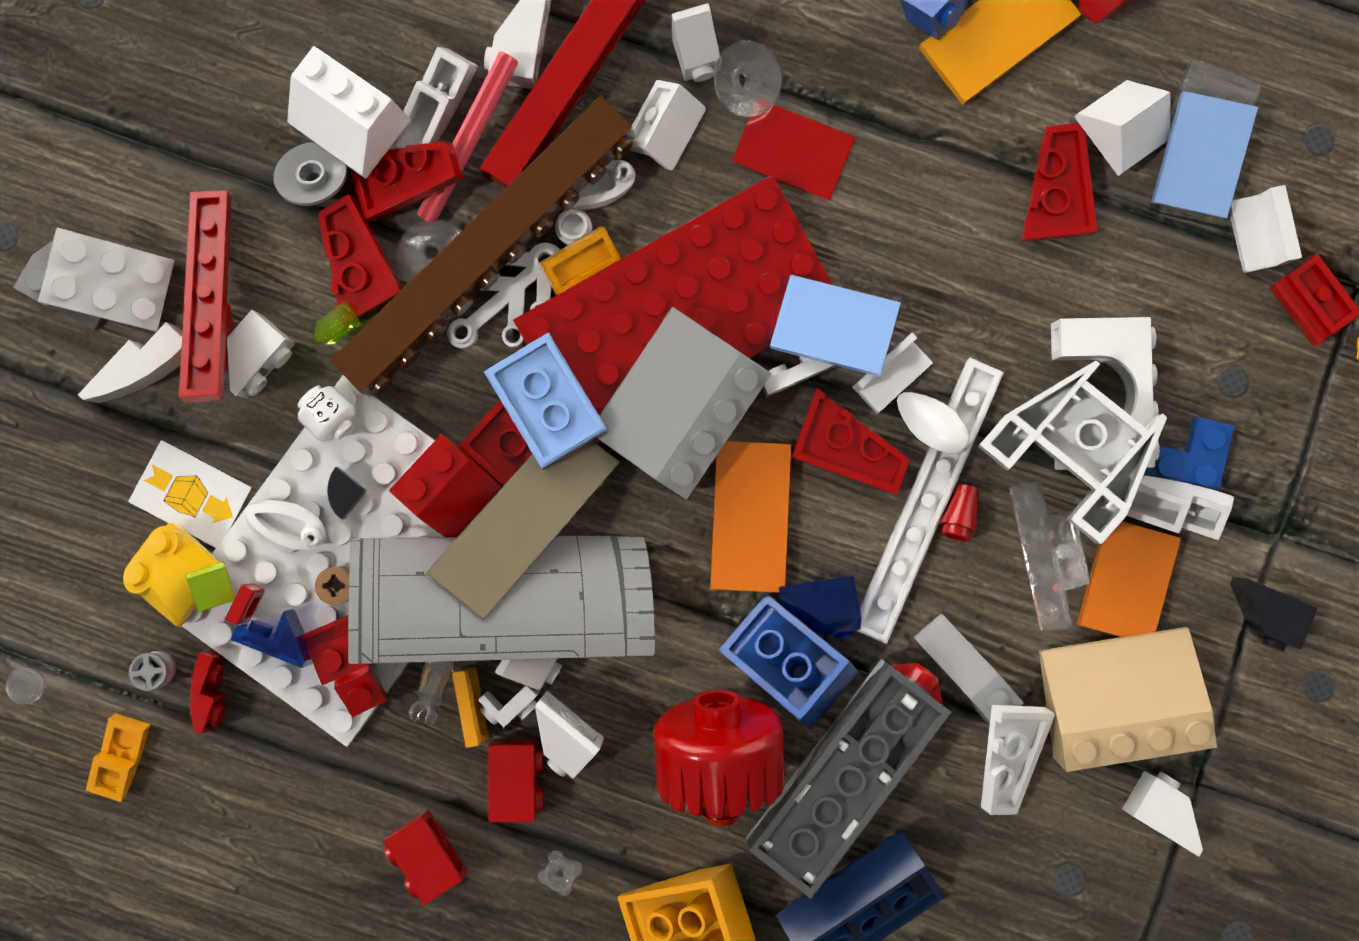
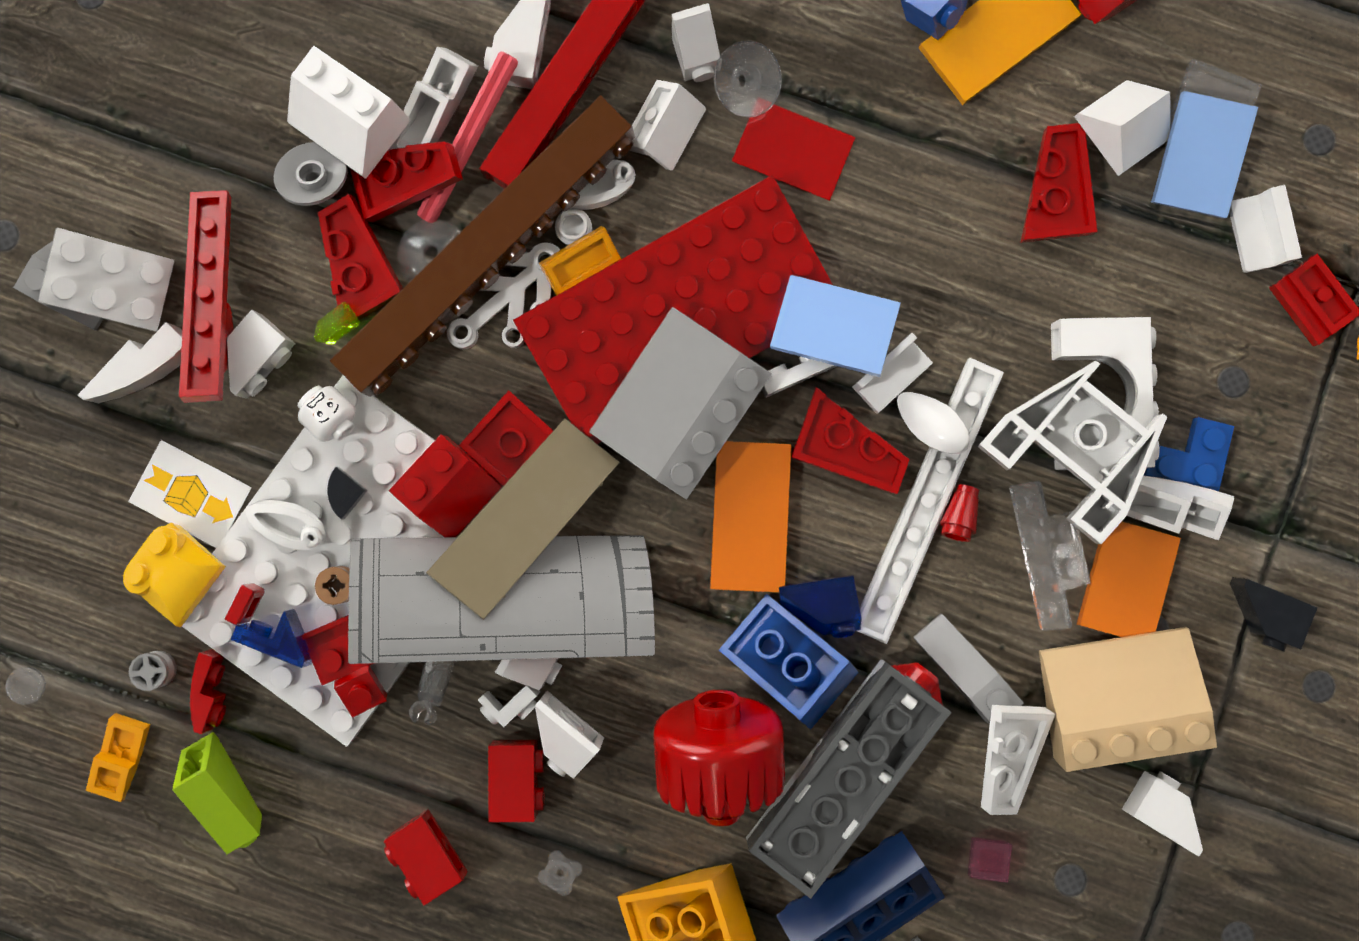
lime tile [186,562,235,613] -> none
light orange tile [452,666,489,748] -> none
light blue tile [484,333,607,469] -> none
none -> lime slope [172,732,262,855]
none -> clear pink plate [968,837,1012,883]

